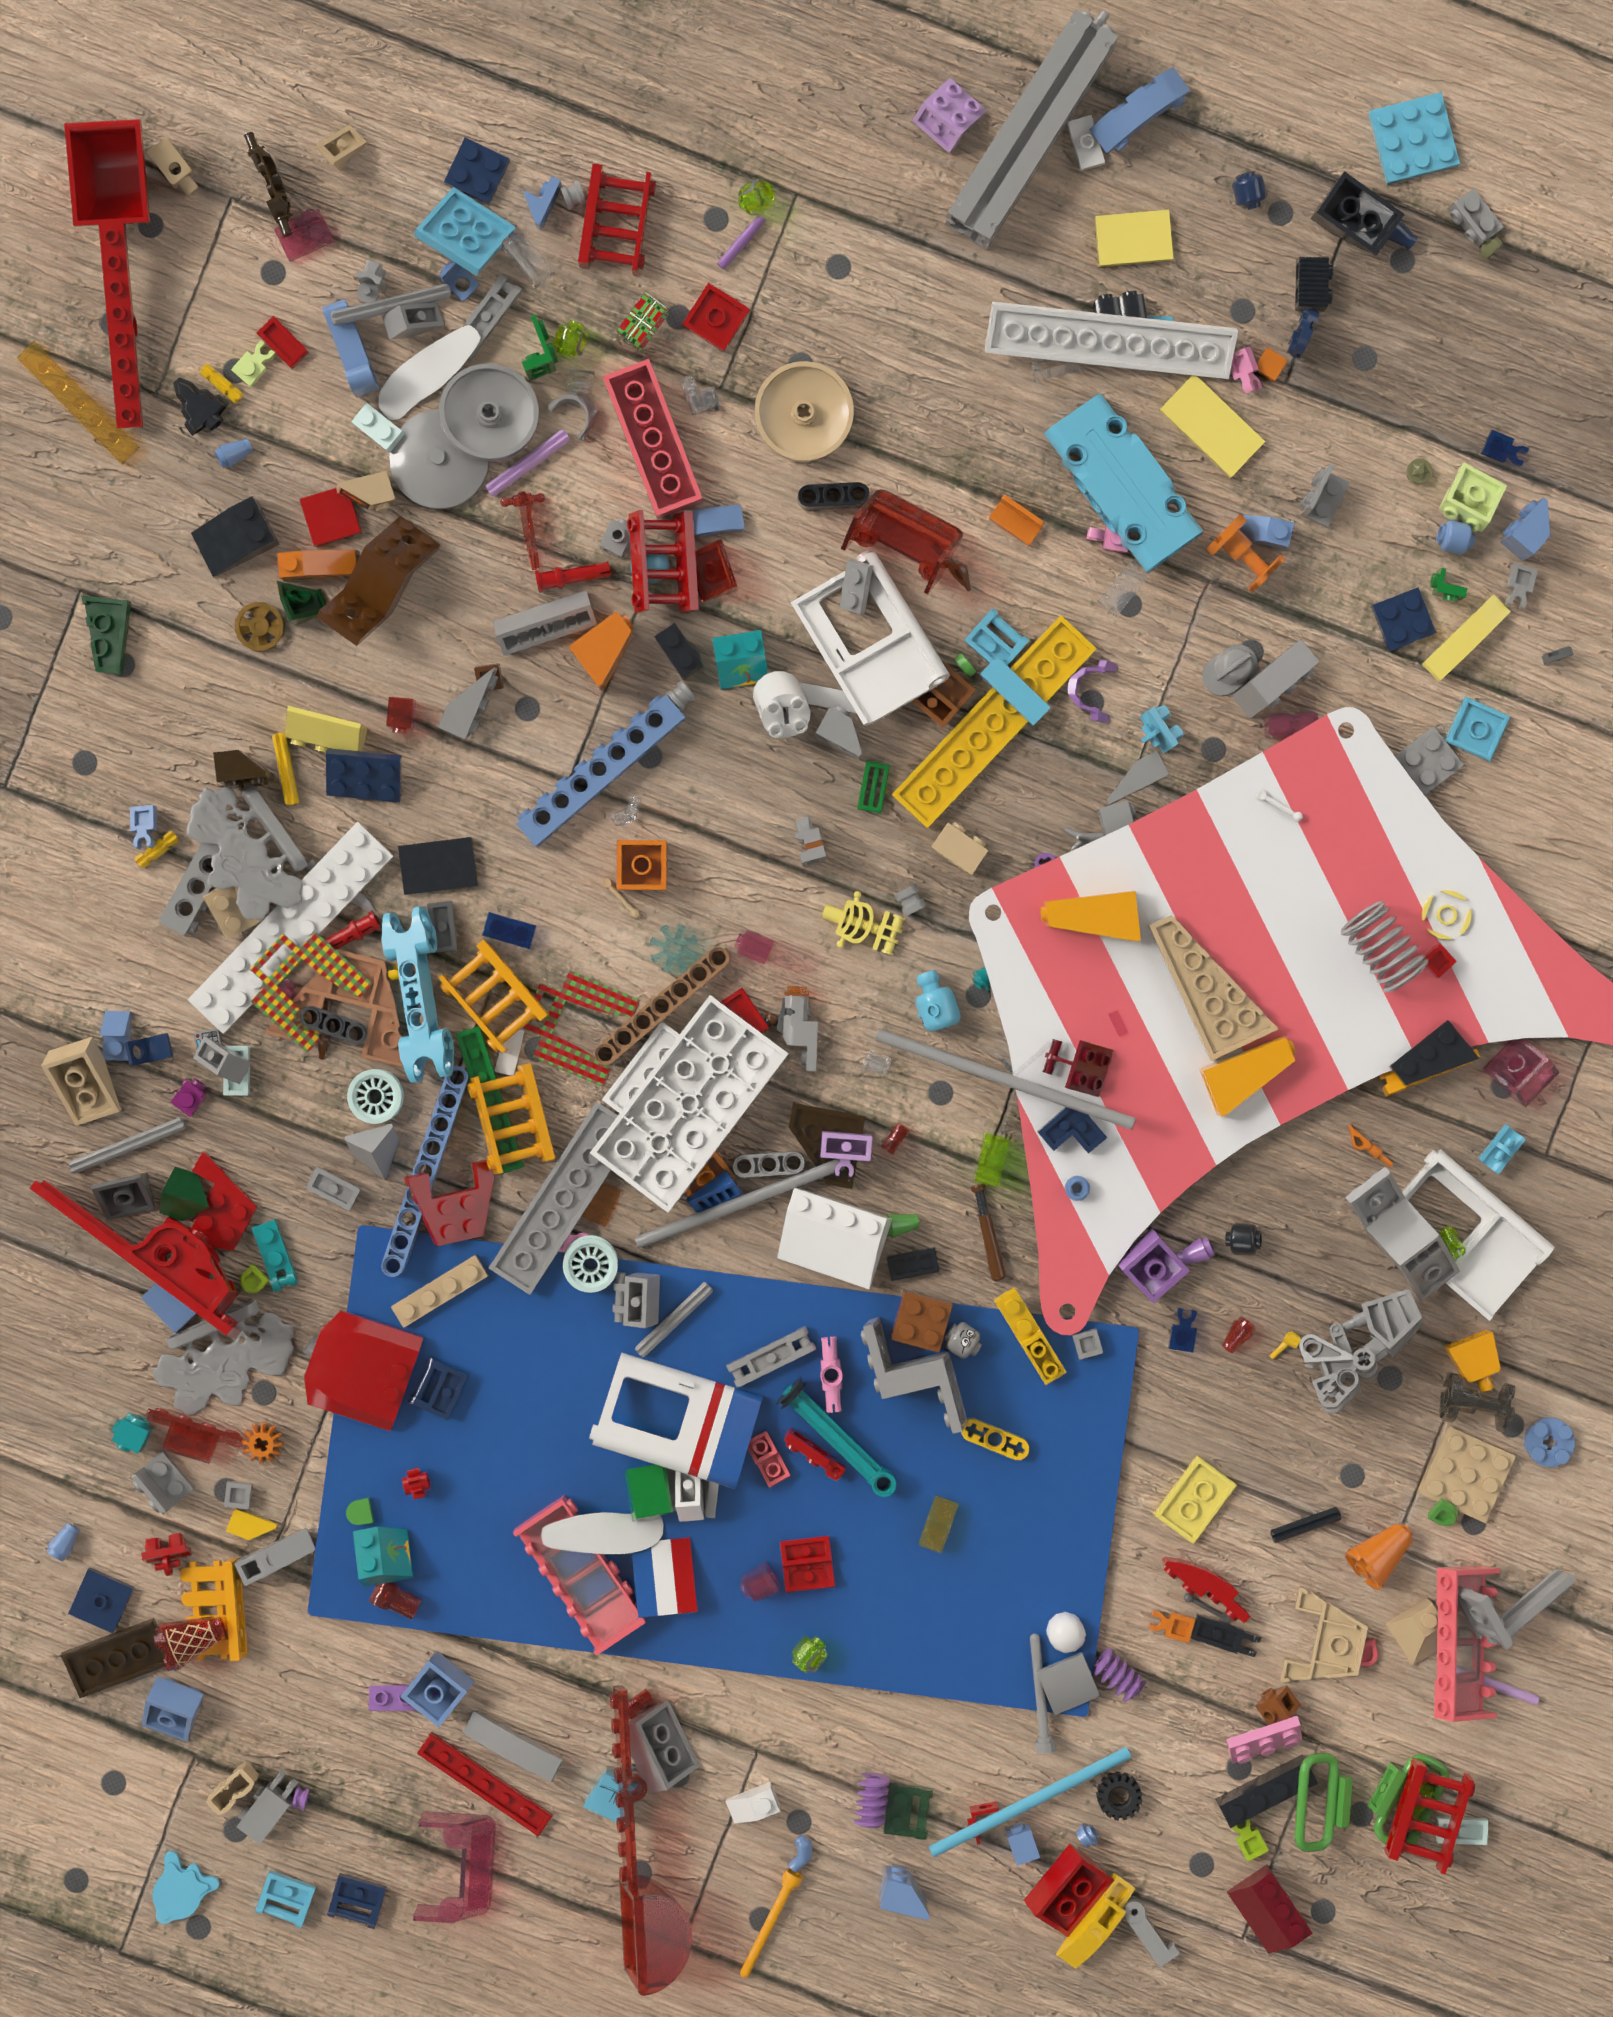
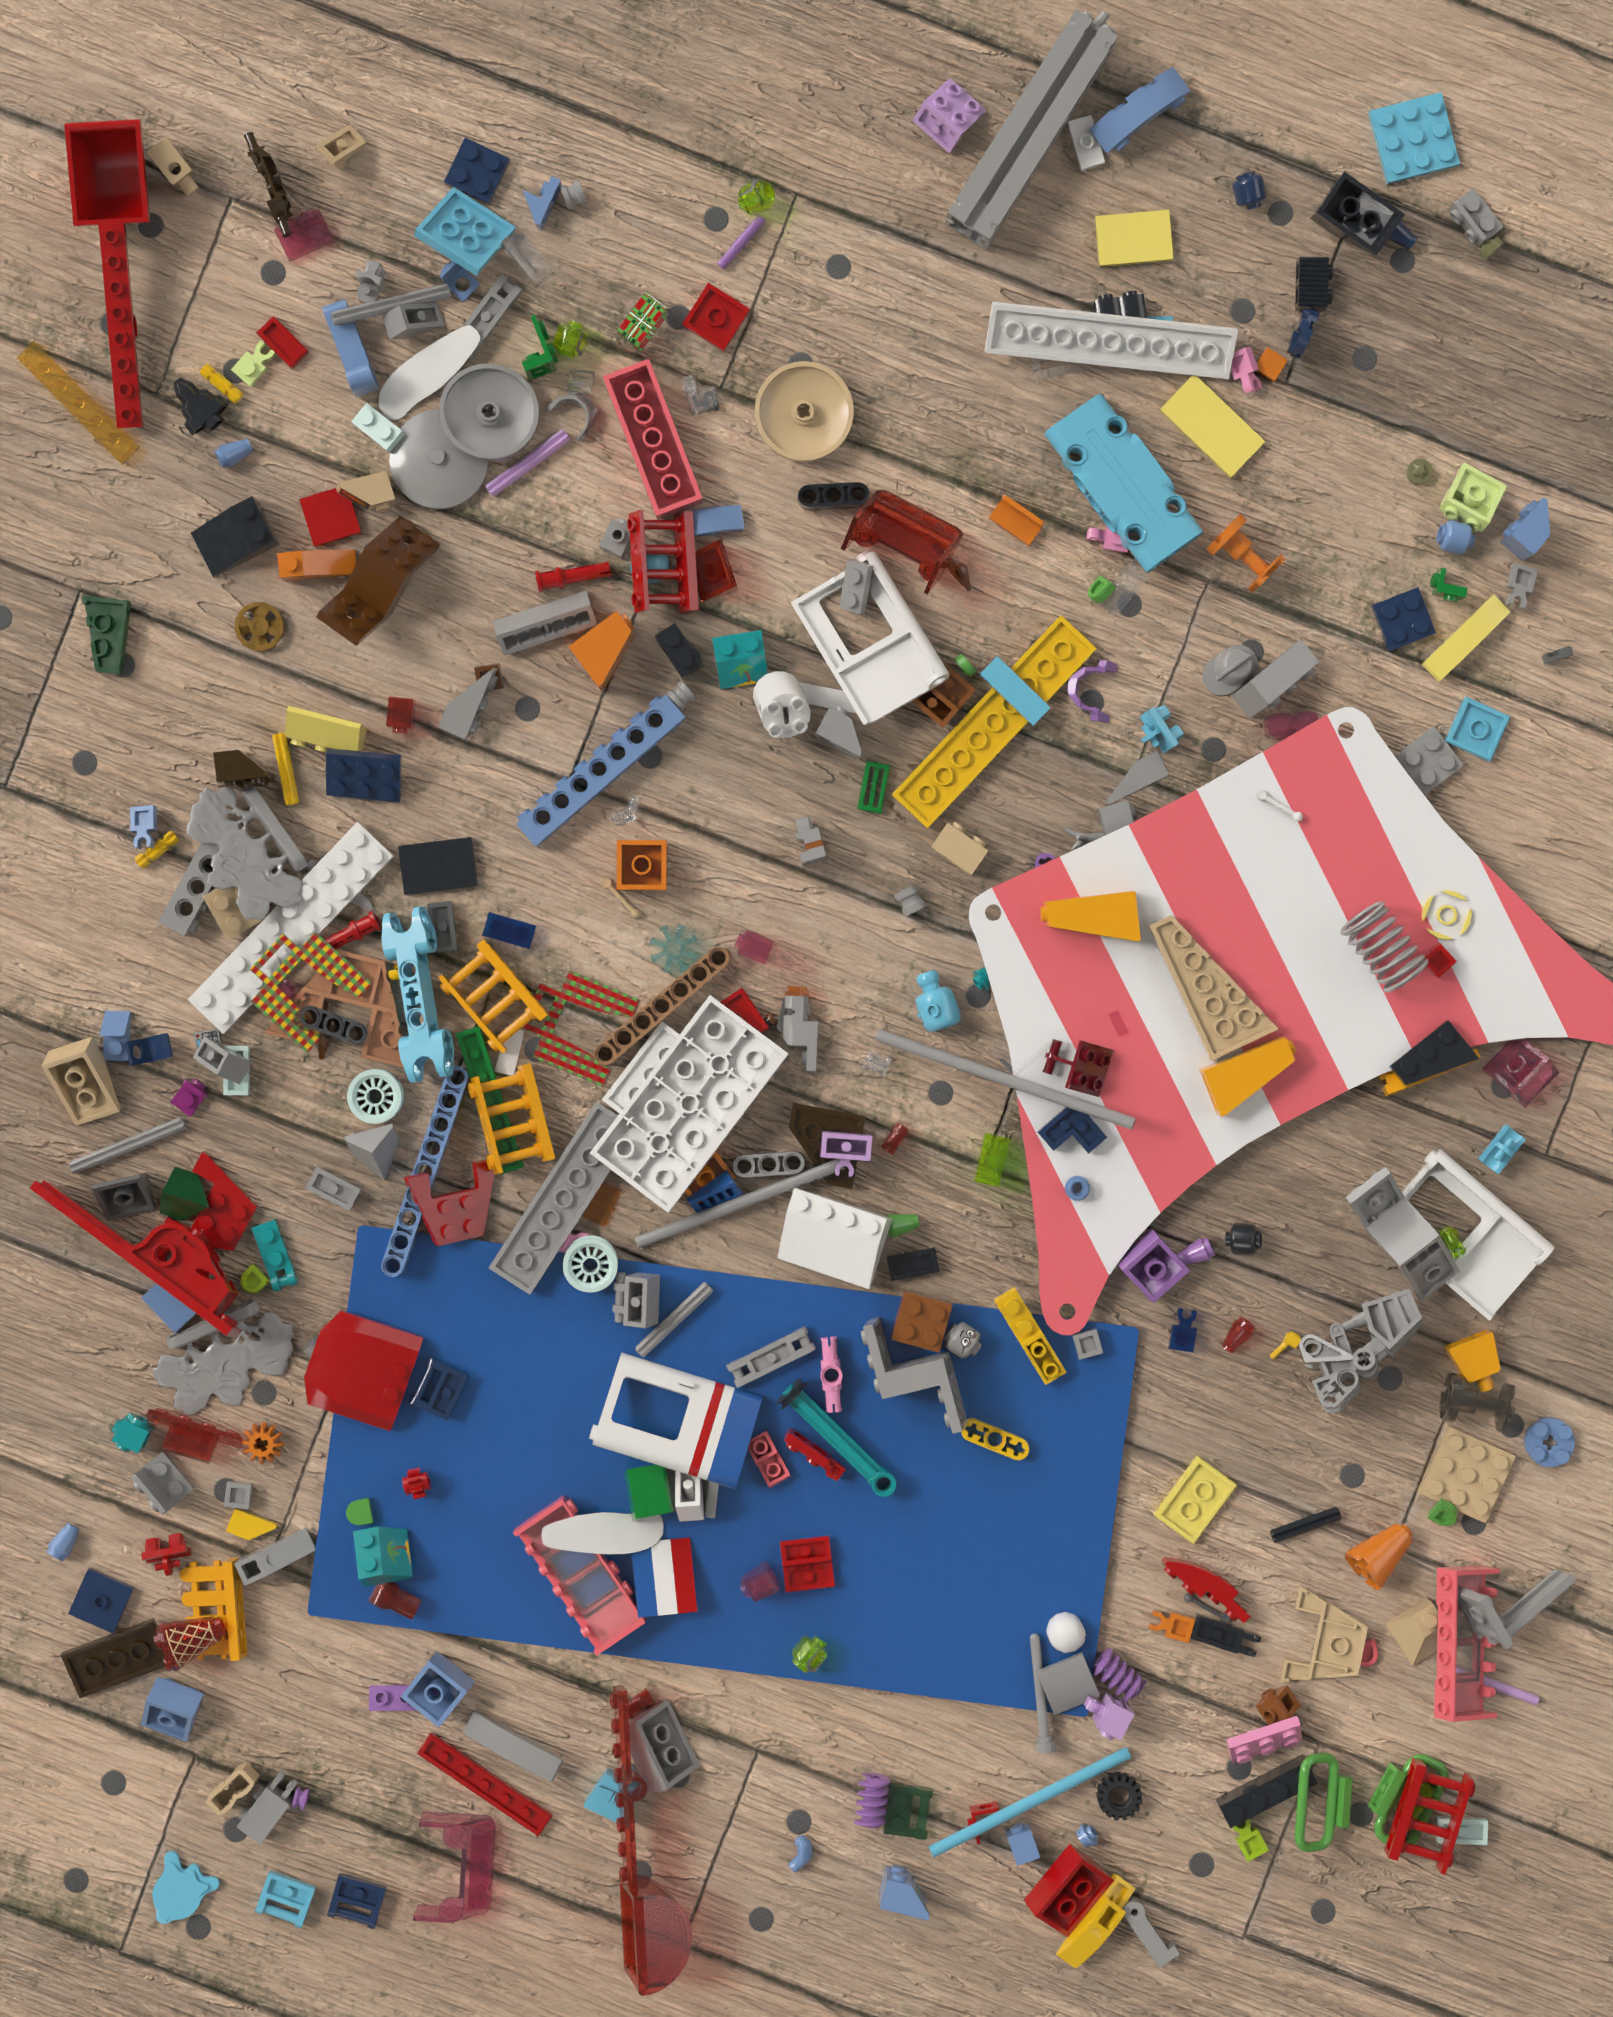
dark green slope [277,581,327,626] -> none
tan plate [391,1255,489,1328] -> none
clear red piece [500,491,545,570] -> none
red fence [578,163,656,276] -> none
white slope [725,1781,780,1824] -> none
light orange piece [740,1868,803,1978] -> none
light yellow torso [821,891,906,956] -> none
clear yellow slope [918,1495,959,1554] -> none
medium azure plate [964,608,1030,666] -> none
reddish brown piece [971,1183,1006,1281] -> none
dark red slope [1227,1864,1313,1954] -> none
medium blue slope [1239,515,1294,551] -> none
light grey bracket [1300,463,1350,528] -> none
orange hand [1348,1124,1393,1168] -> none
clear blue plate [1480,430,1529,467] -> none
none -> lavender brick [1084,1691,1135,1740]
none -> bright green tile [1088,576,1117,604]

